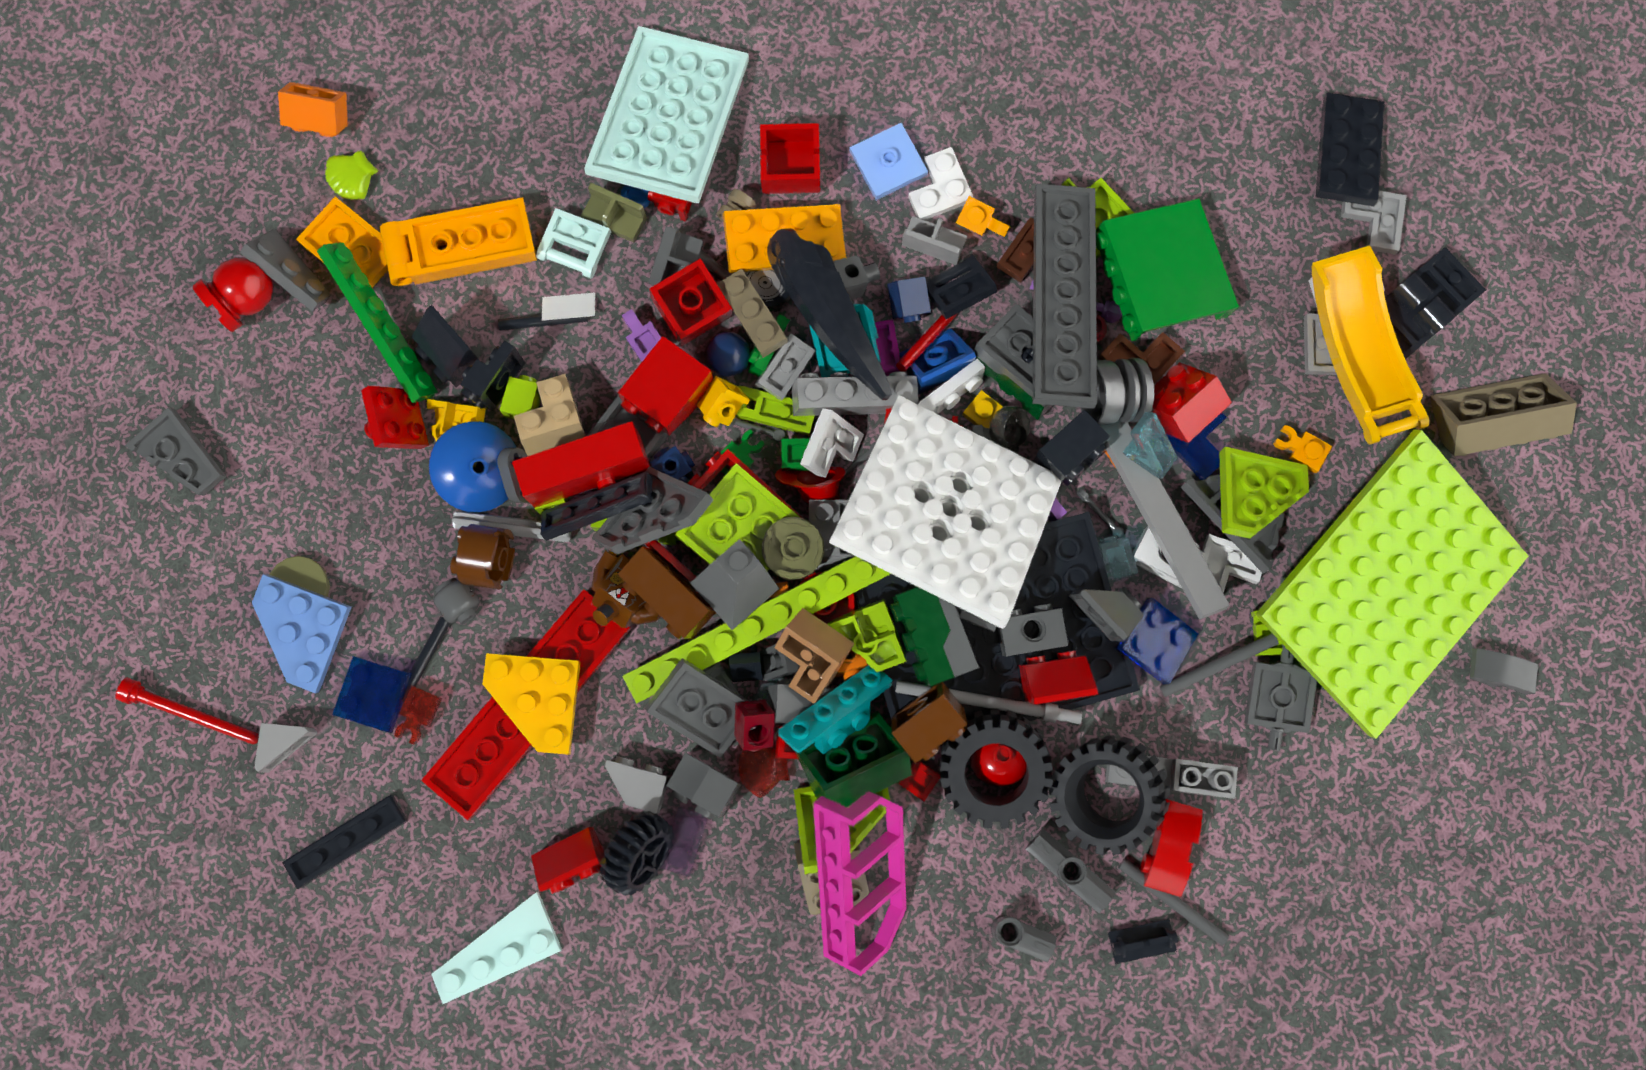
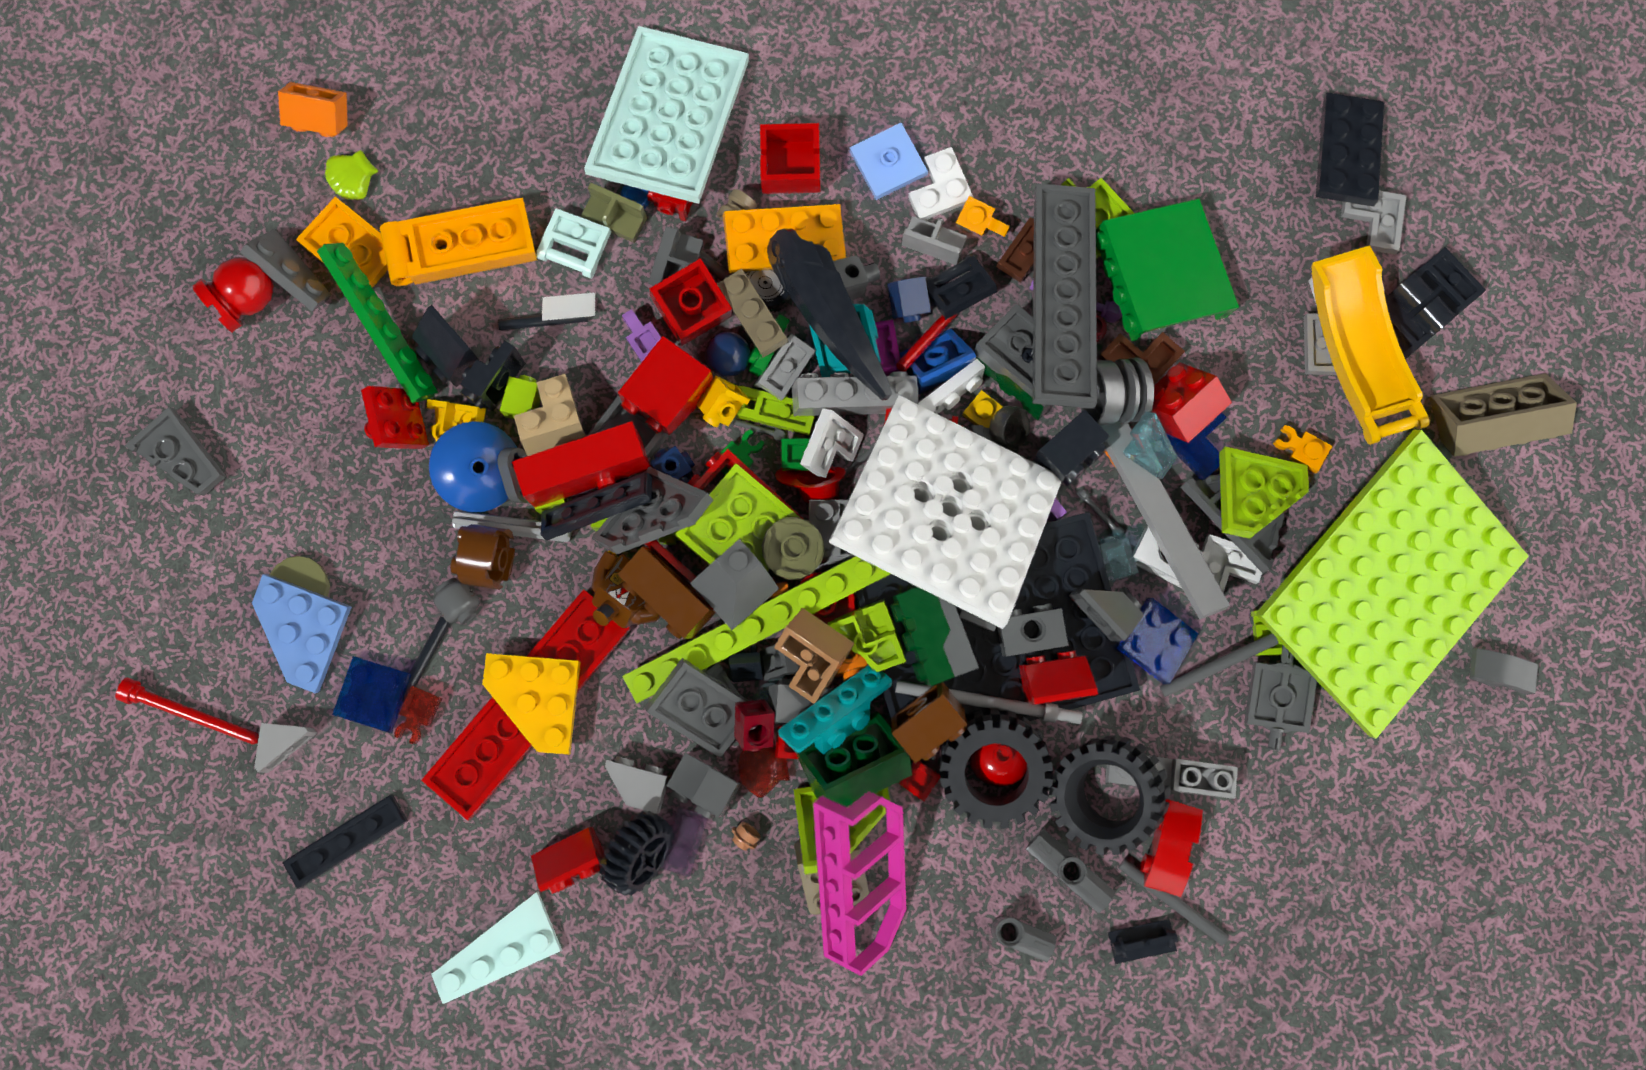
none -> nougat plate [732,822,761,851]

